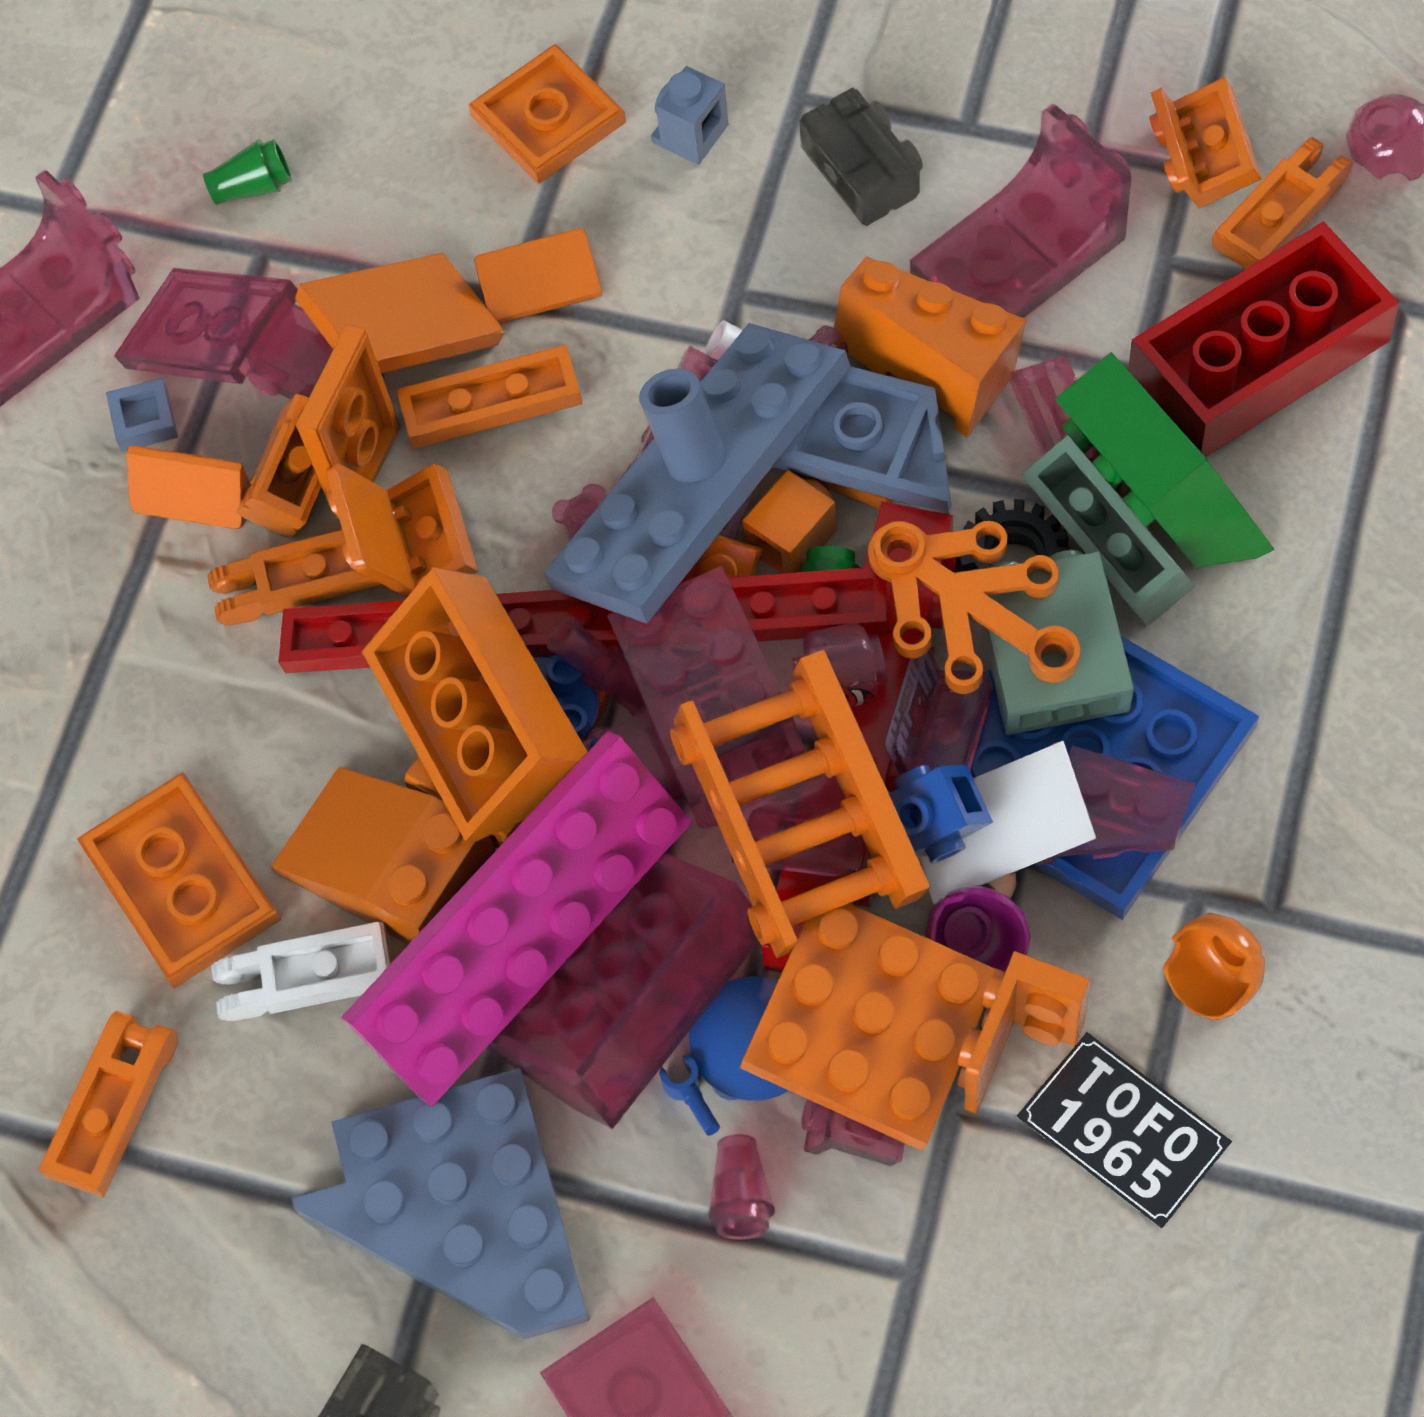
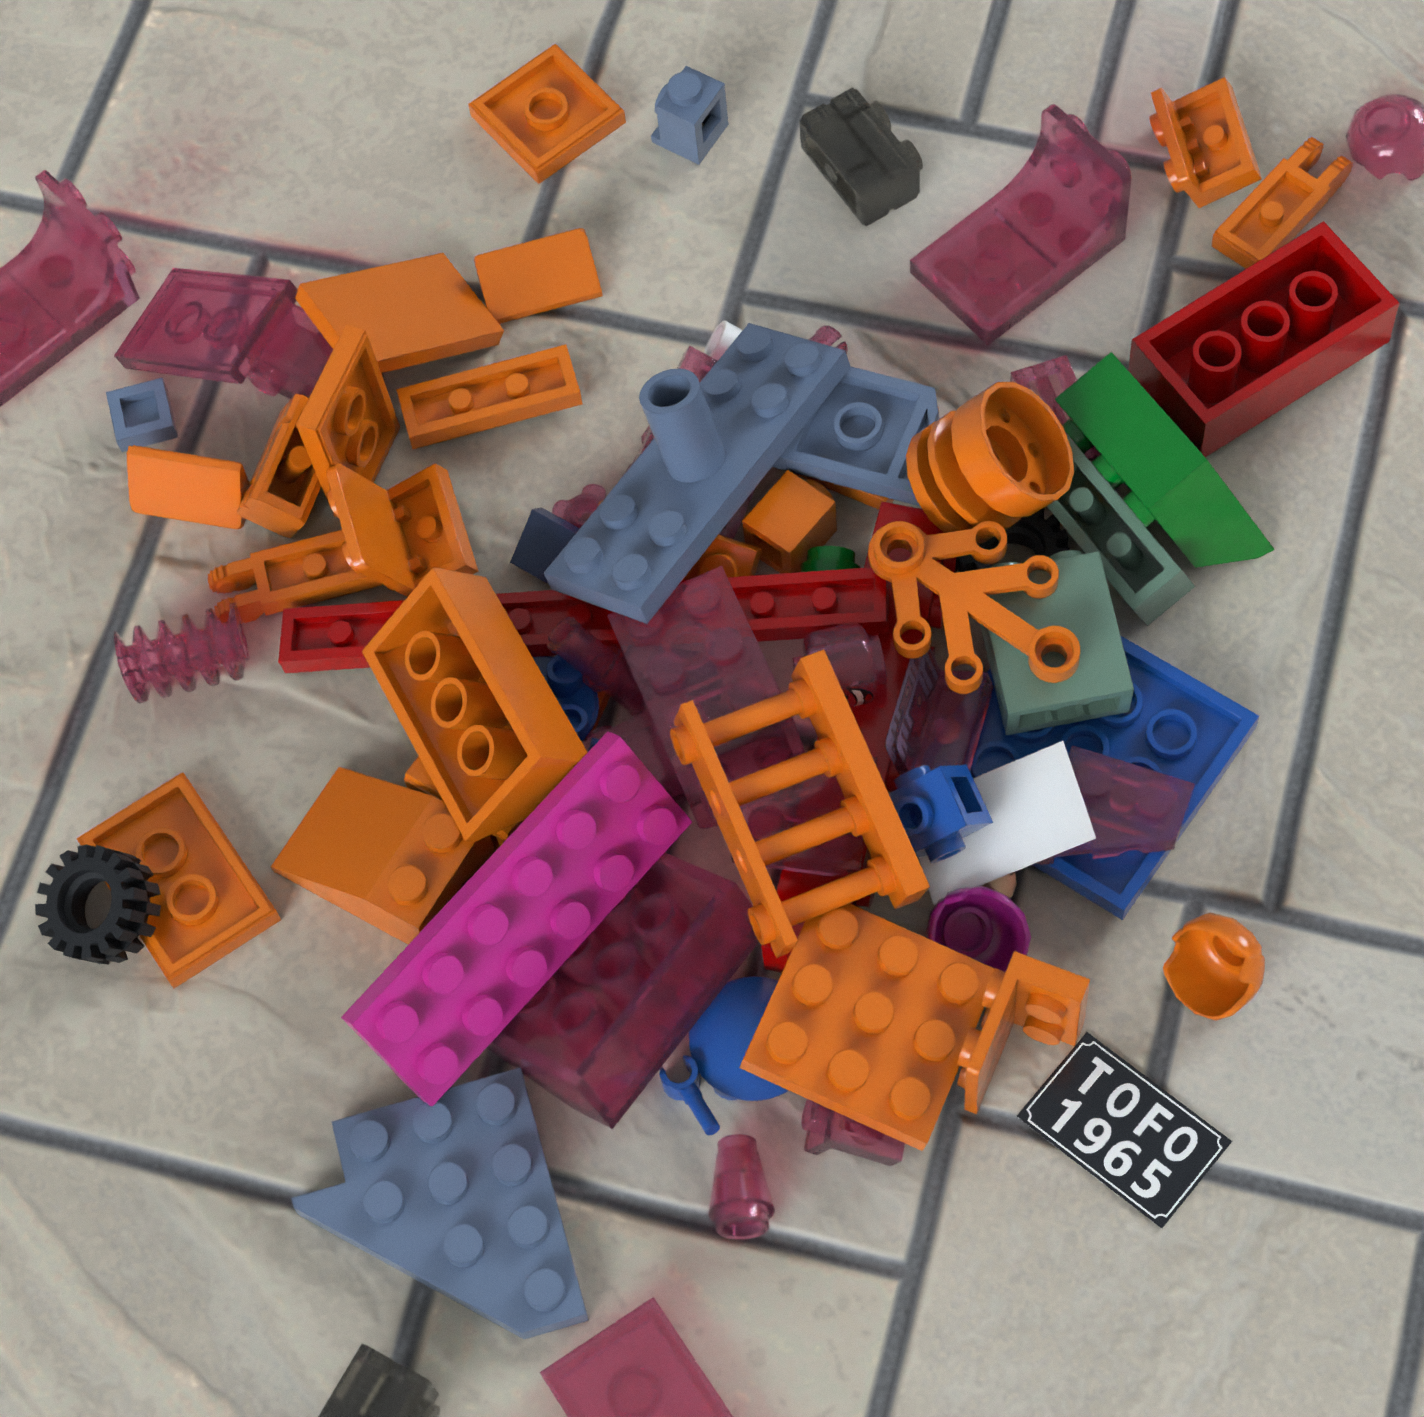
orange plate [38,1011,178,1198] -> none
green cone [203,139,292,205] -> none
white hinge [211,921,392,1022] -> none
orange wedge [831,256,1027,438] -> none
none -> black tyre [35,845,161,965]
none -> clear pink piece [114,602,250,704]
none -> dark blue tile [510,507,580,584]
none -> orange wheel [906,382,1074,543]

